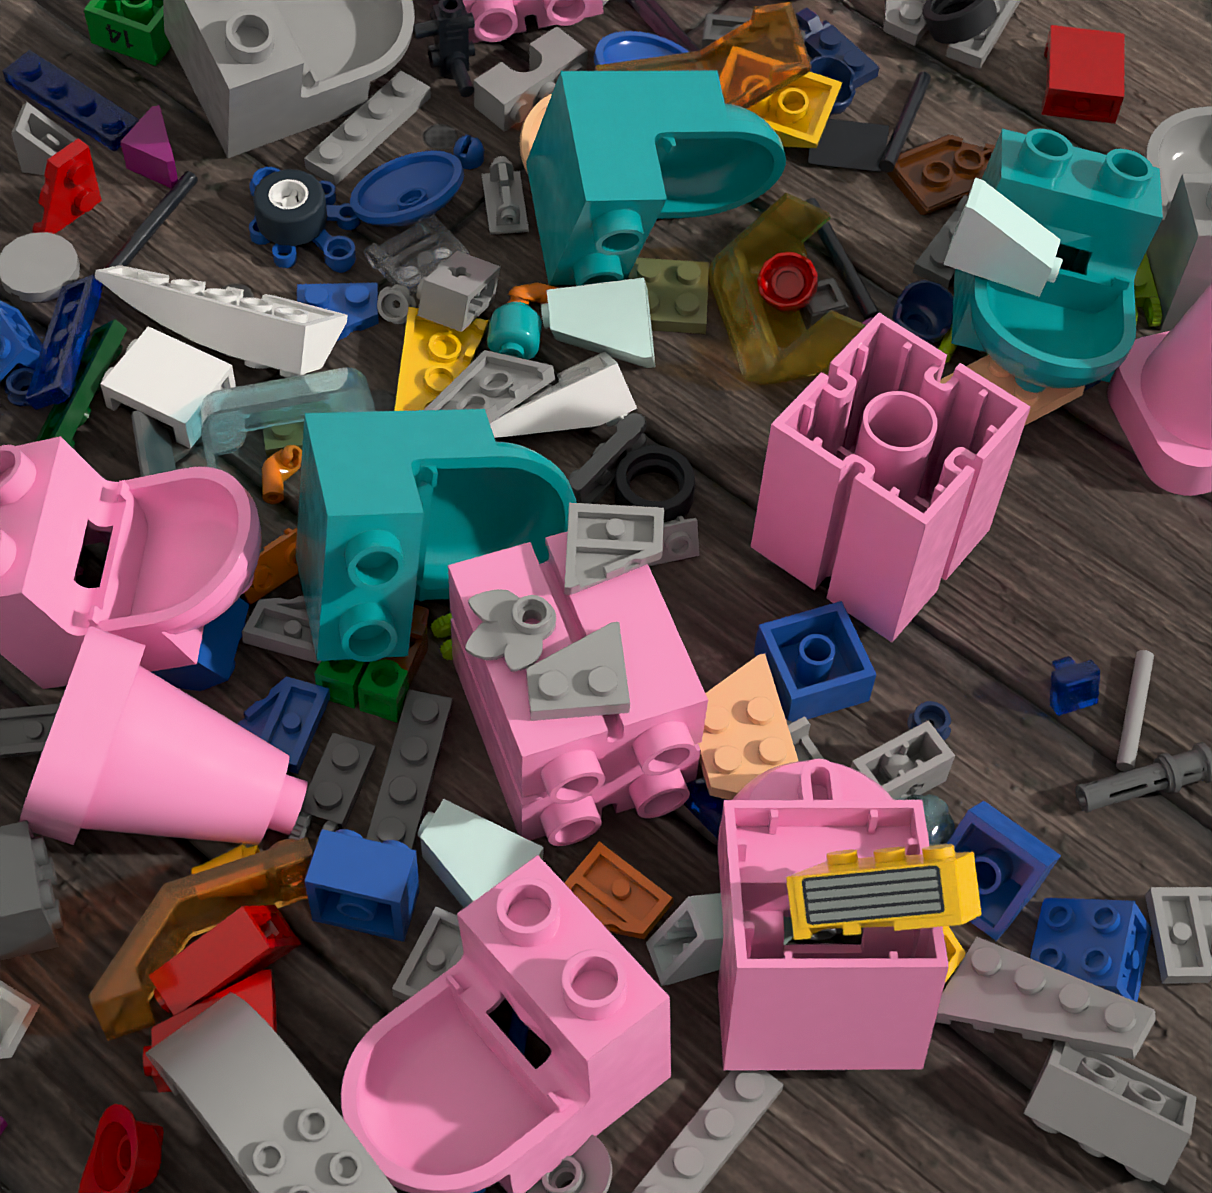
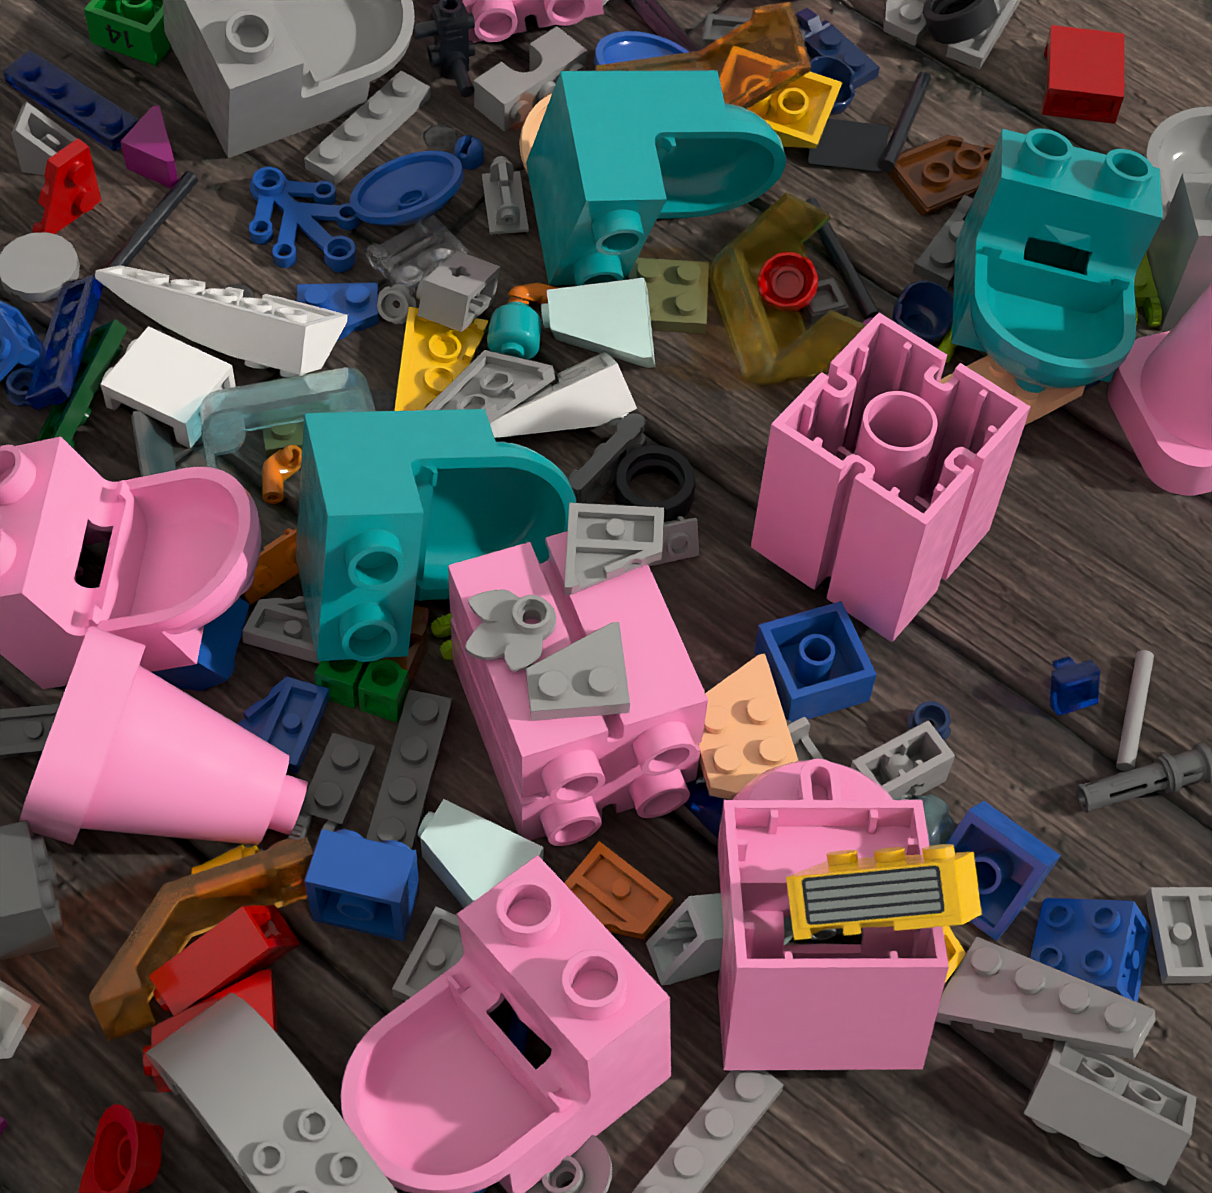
black wheel [253,169,327,246] -> none
light aqua slope [943,178,1063,297] -> none

